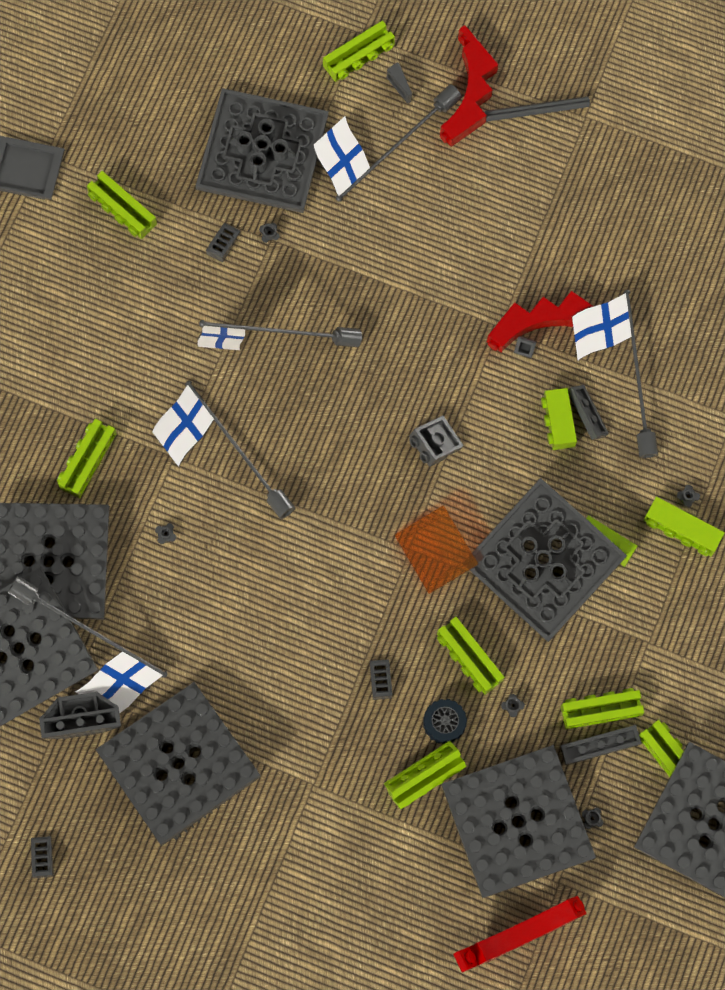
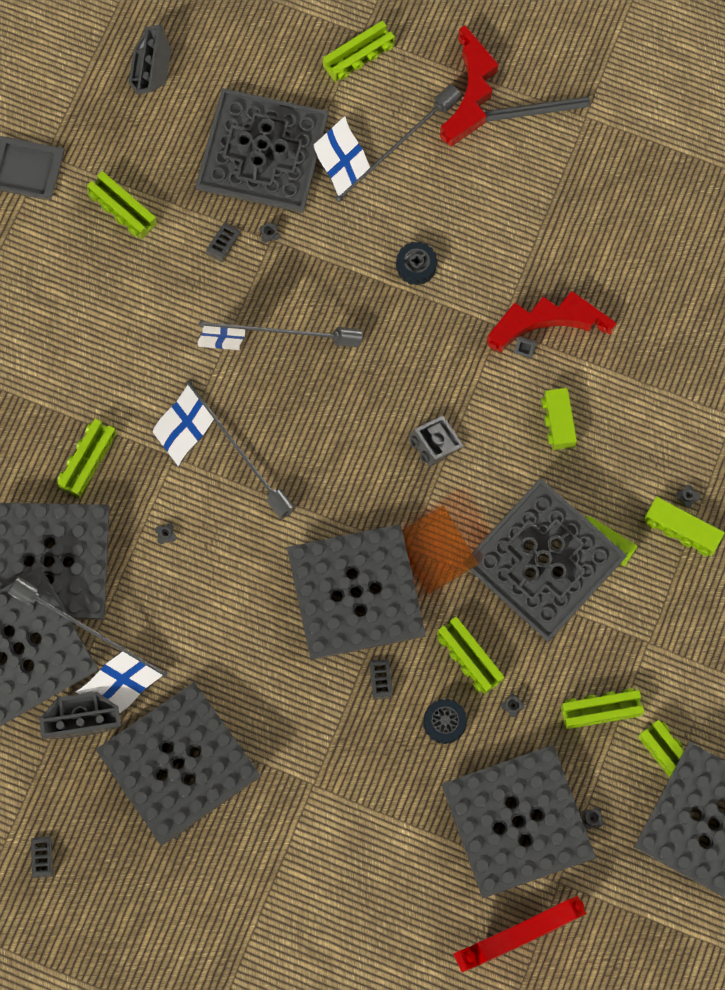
lime brick [384,741,467,810] -> none
dark grey slope [386,62,412,104] -> none
dark grey plate [560,725,642,765] -> none
dark grey plate [568,385,609,440] -> none
flag [572,290,658,458] -> none
none -> dark grey wedge [129,24,171,95]
none -> dark grey plate [287,524,426,660]
none -> black wheel [396,242,437,285]

